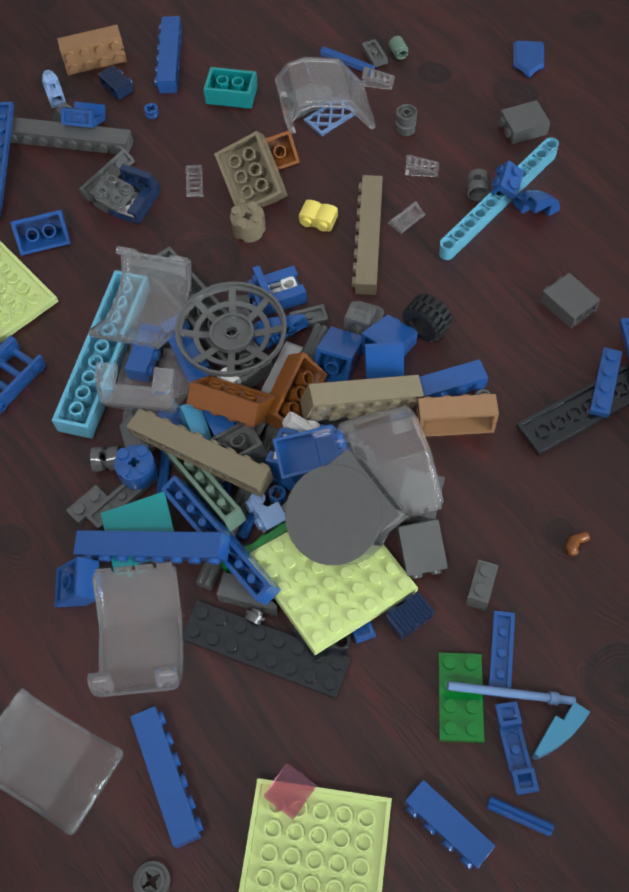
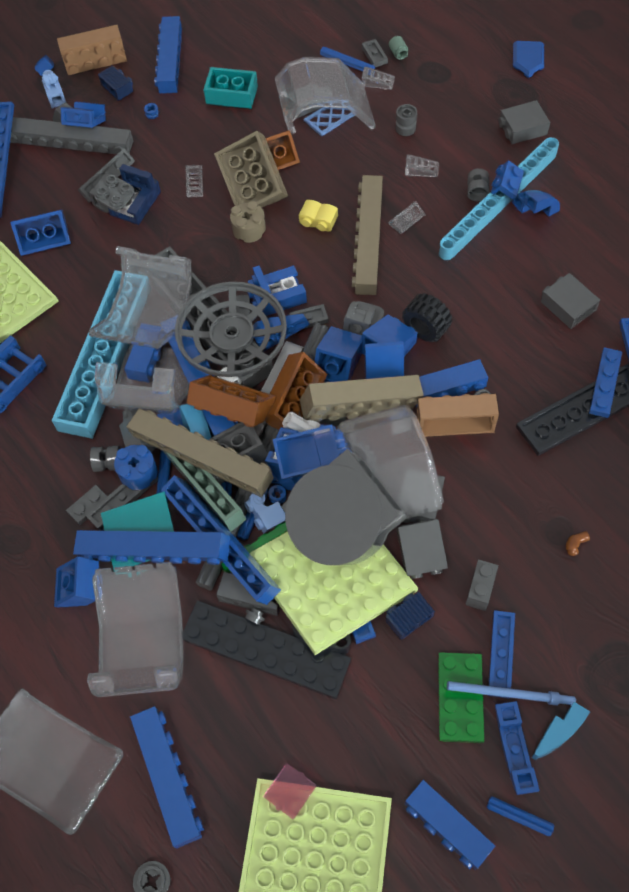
none -> blue slope [34,55,54,77]

